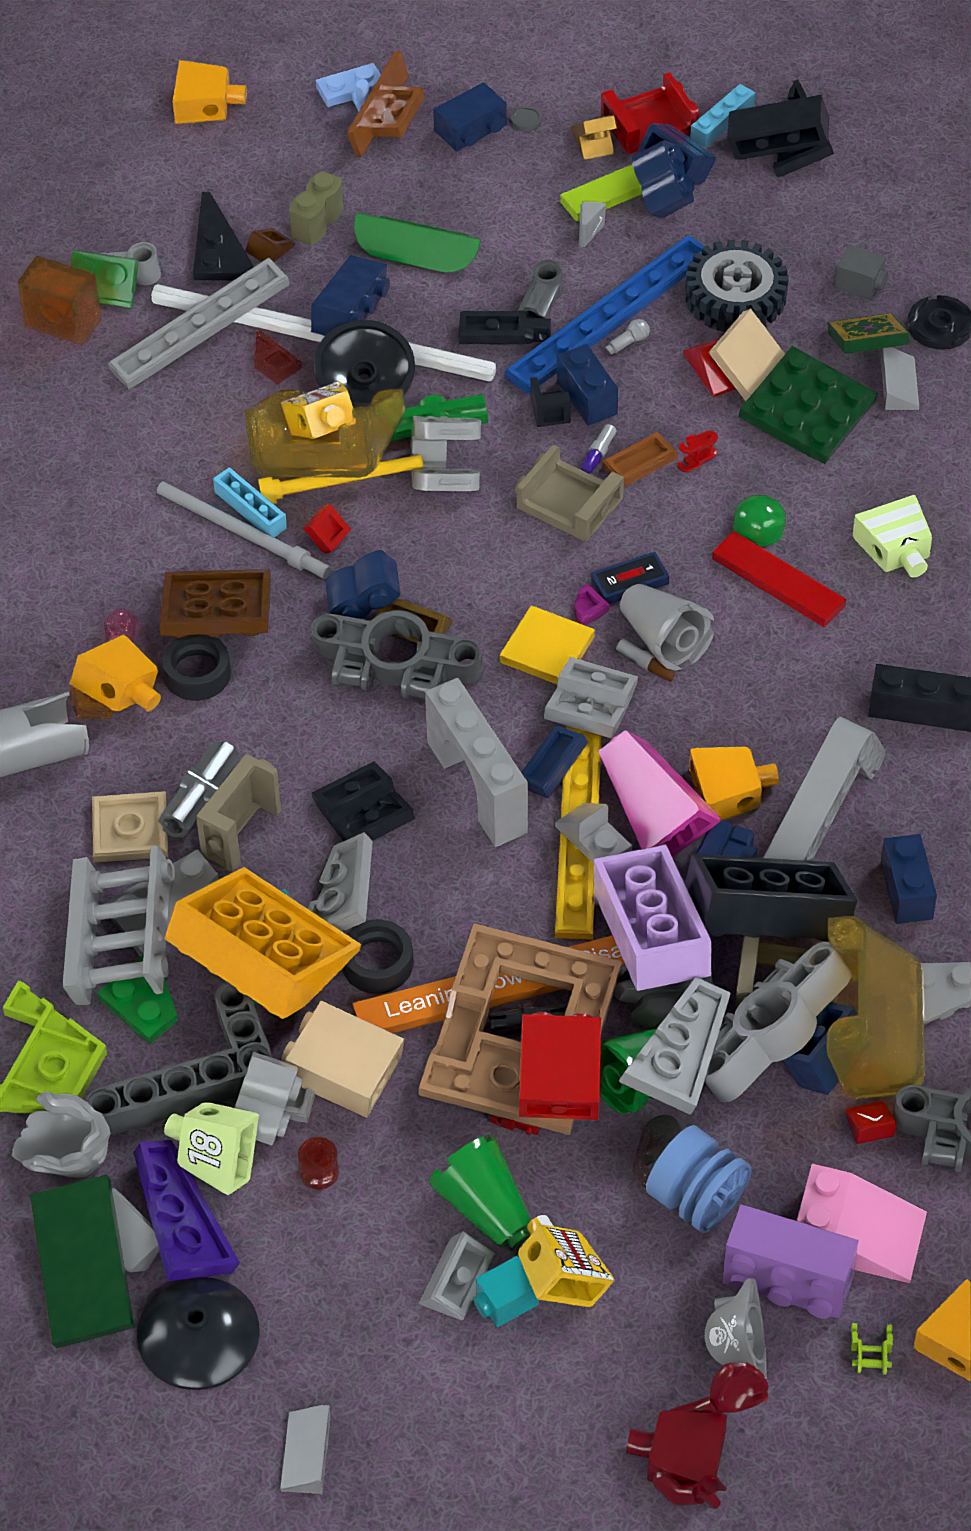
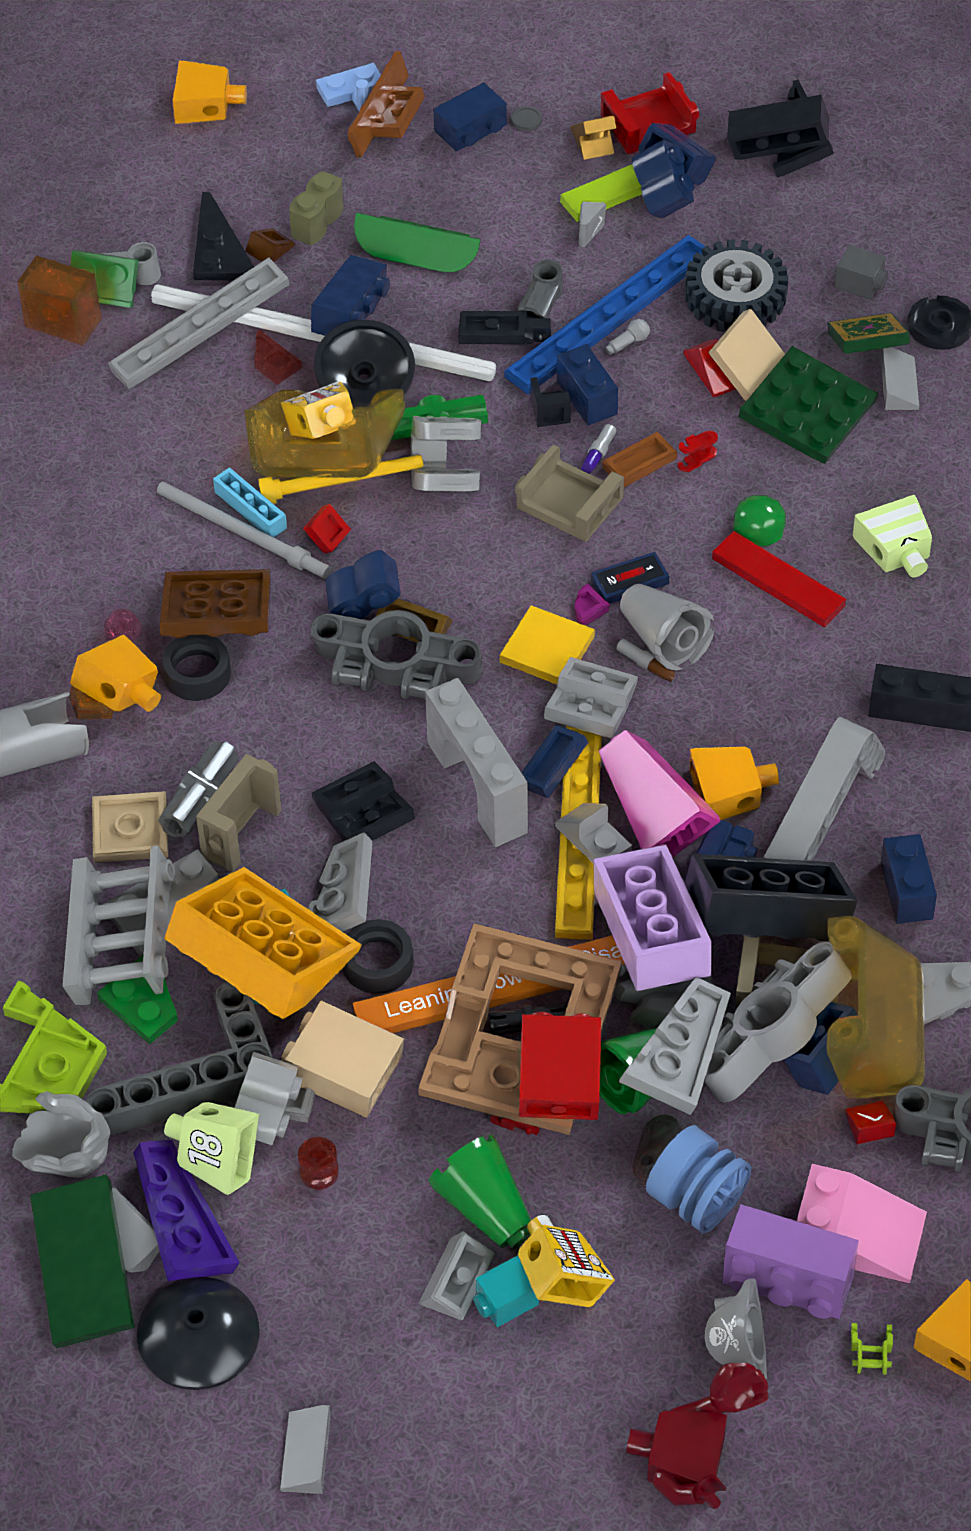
medium azure piece [691,84,756,147] -> none

